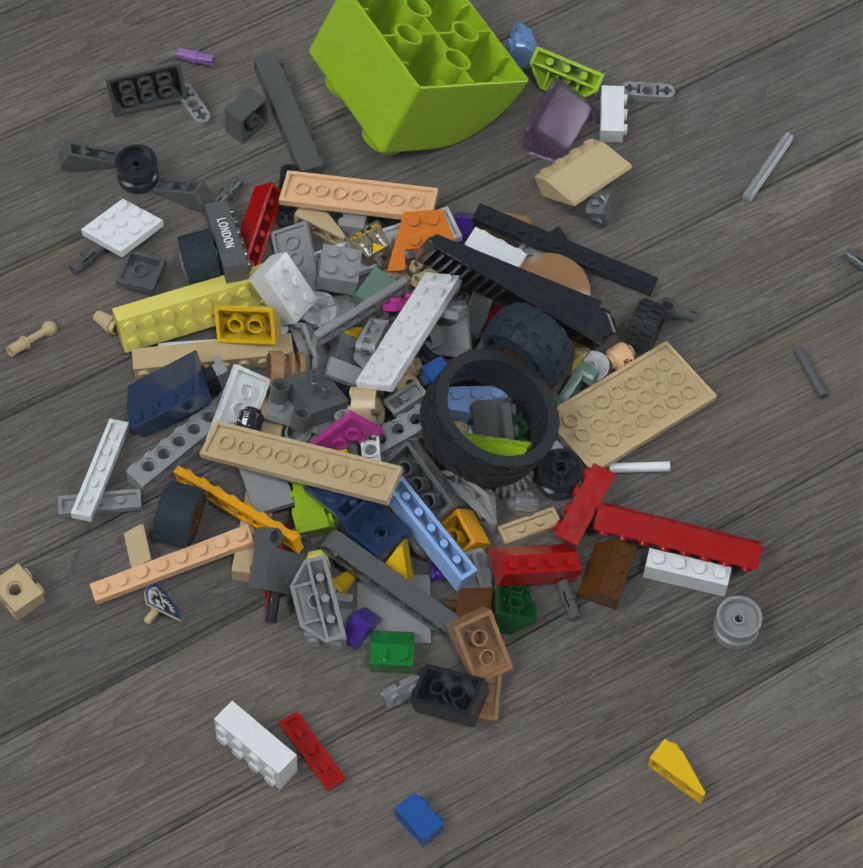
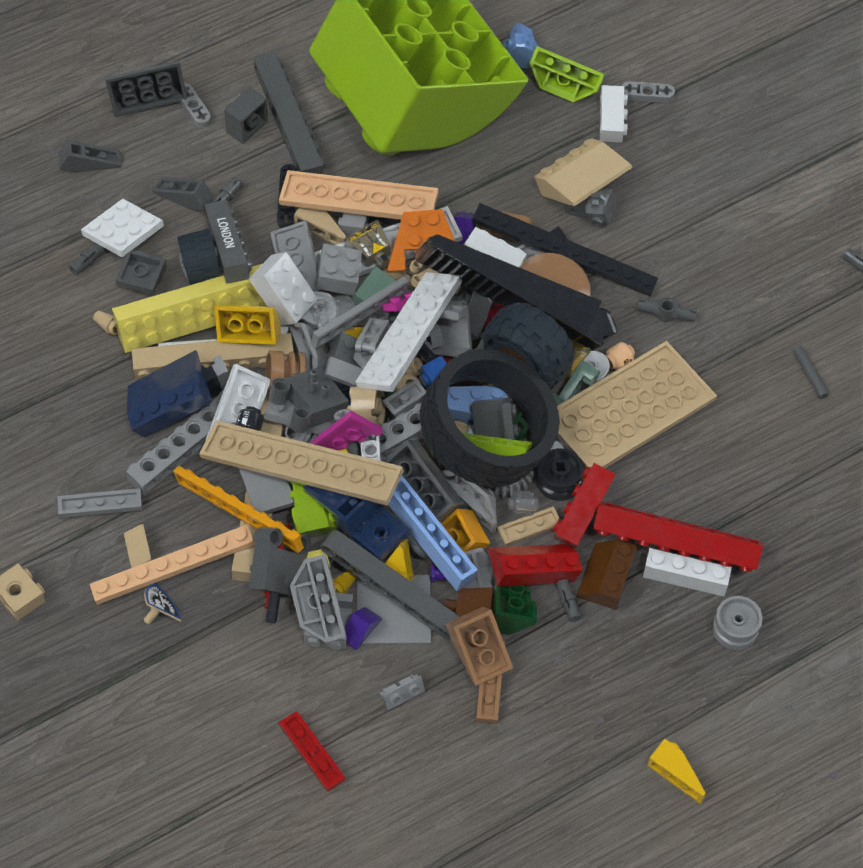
tan pin [6,321,57,357] -> none
white plate [71,419,130,522] -> none
black wheel [115,144,159,194] -> none
black wheel [152,480,206,548] -> none
medium lavender pin [176,47,215,67] -> none
white brick [214,701,298,790] -> none
red brick [240,182,281,267] -> none
green slope [370,630,415,674] -> none
blue brick [394,792,444,848] -> none
black brick [410,663,490,728] -> none
clear purple windscreen [523,78,597,163] -> none
white piece [608,461,670,473] -> none
black tyre [625,297,667,352] -> none
light grey axle [742,132,794,202] -> none

